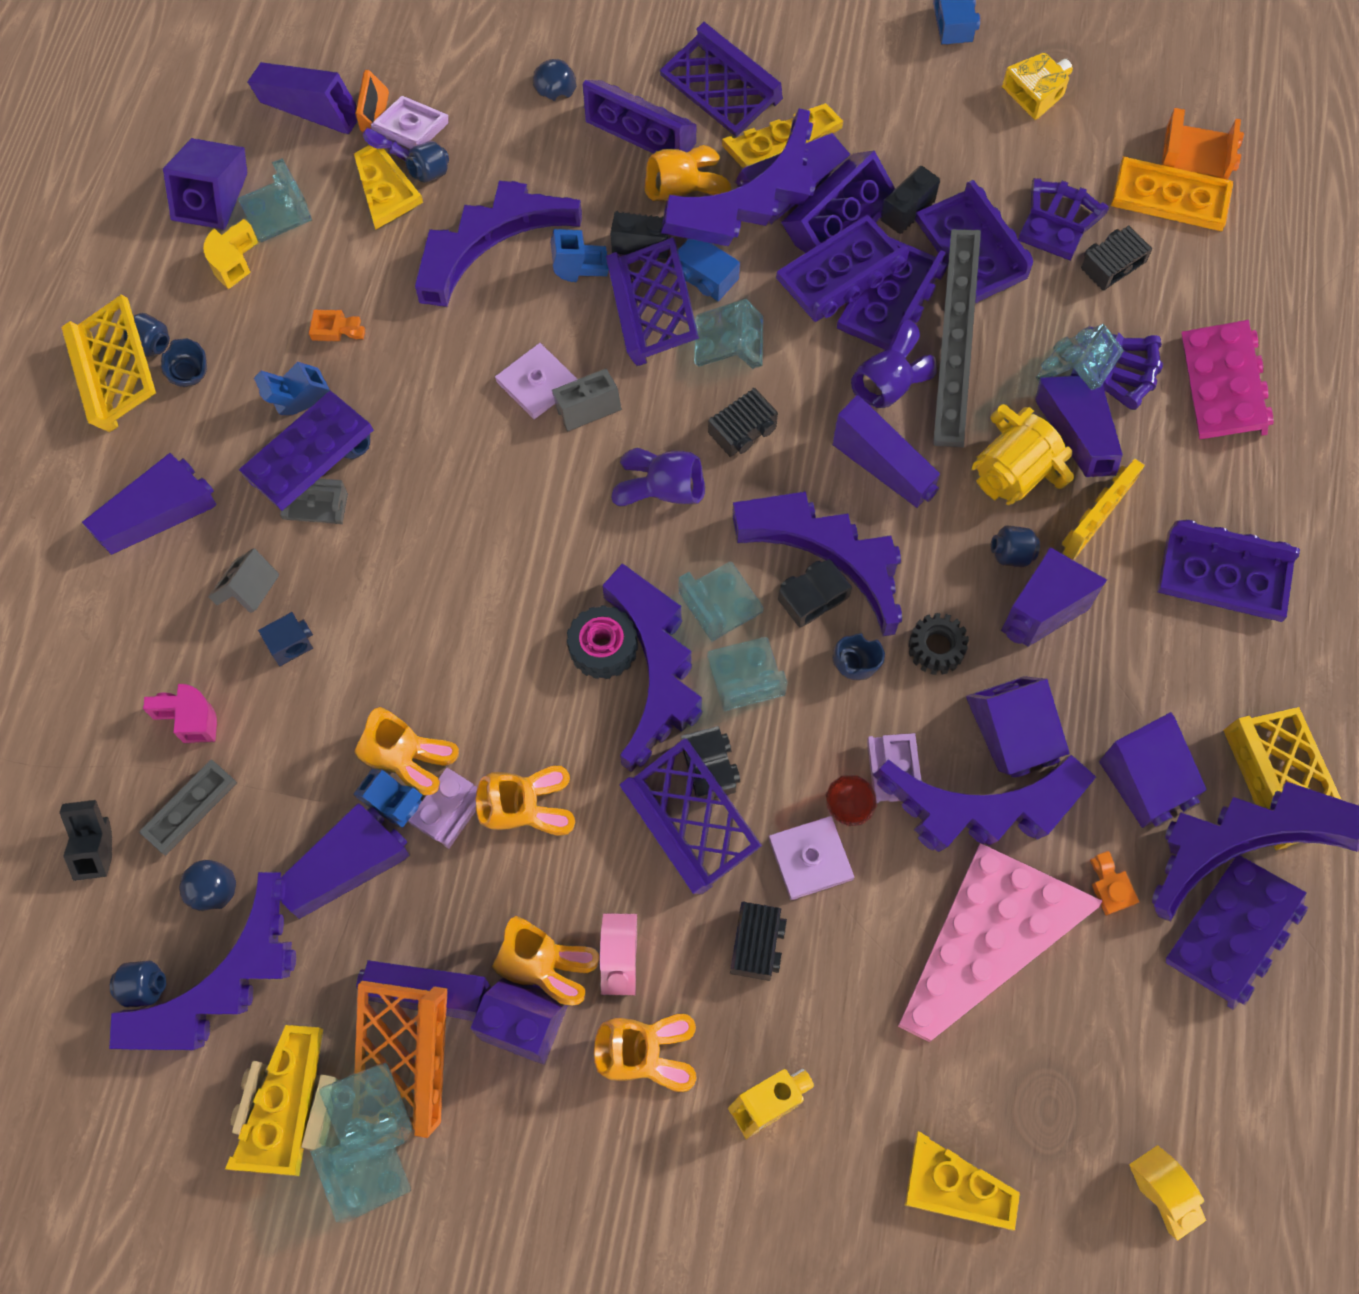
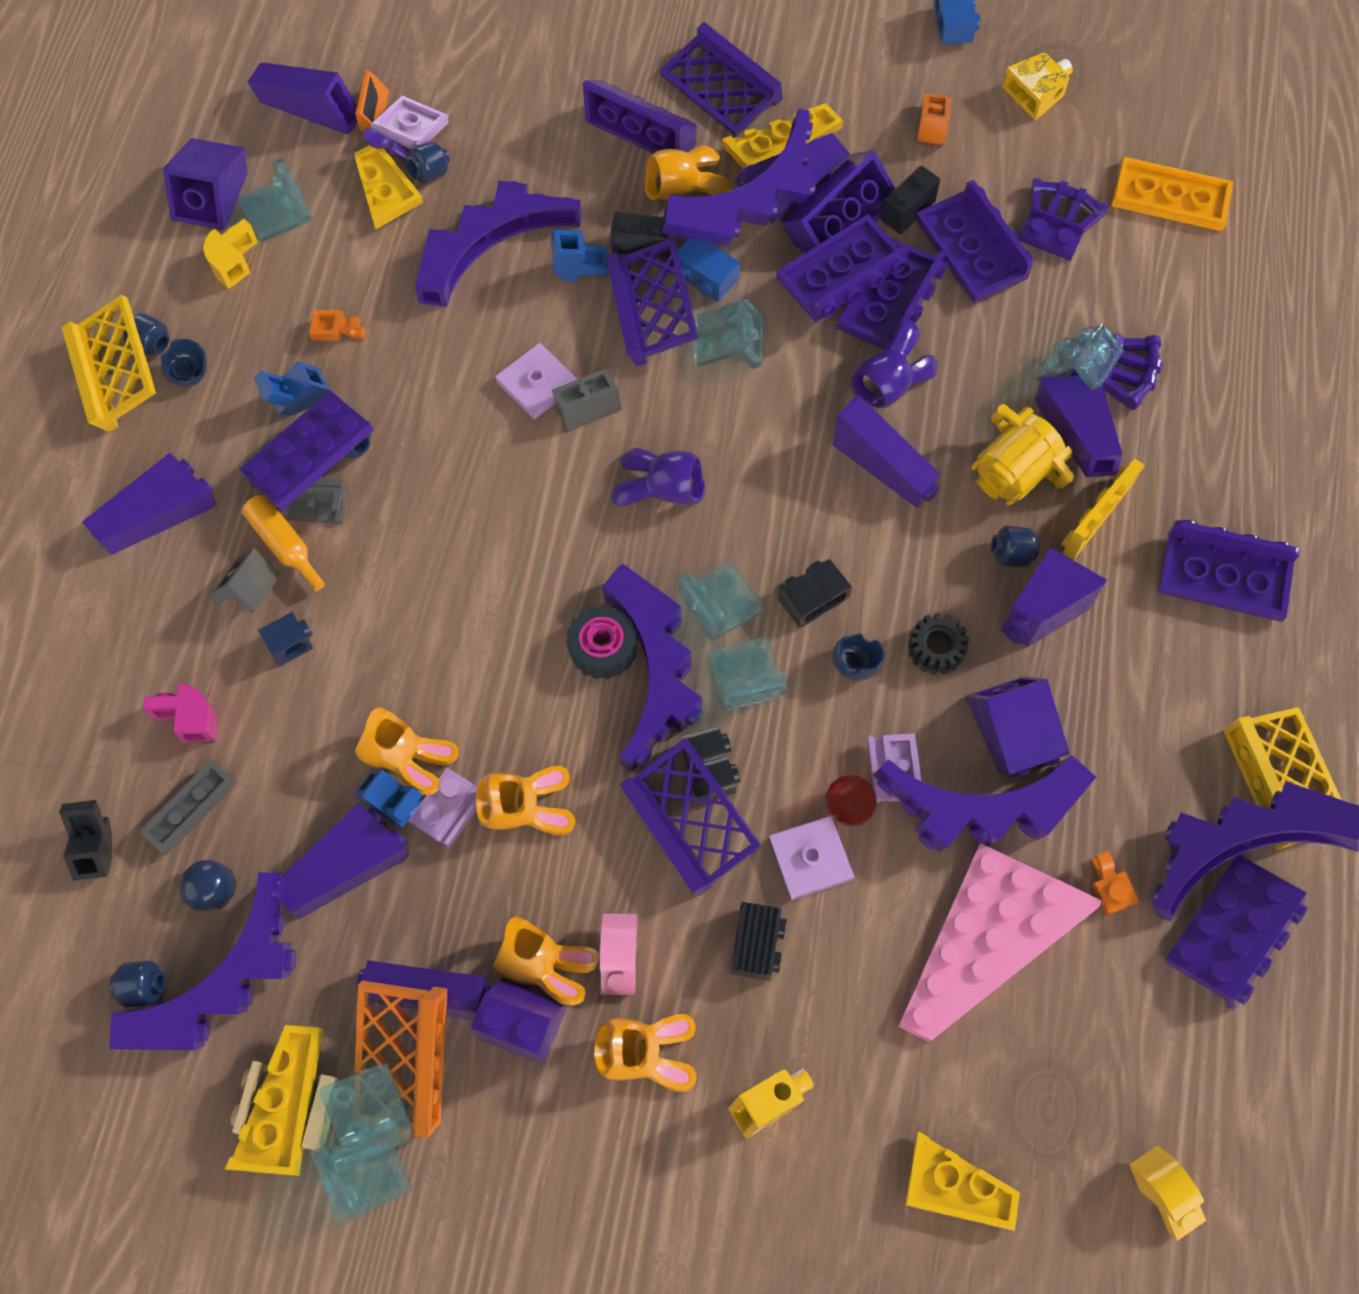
dark blue hair [533,59,577,101] -> none
black brick [708,388,778,457] -> none
dark purple arch [732,492,902,636] -> none
dark grey plate [934,229,981,447] -> none
black brick [1081,225,1153,291] -> none
dark purple slope [1099,712,1207,828] -> none
orange panel [1161,108,1244,180] -> none
dark pink bracket [1182,320,1274,440] -> none
none -> light orange piece [241,494,325,591]
none -> orange plate [917,93,951,146]

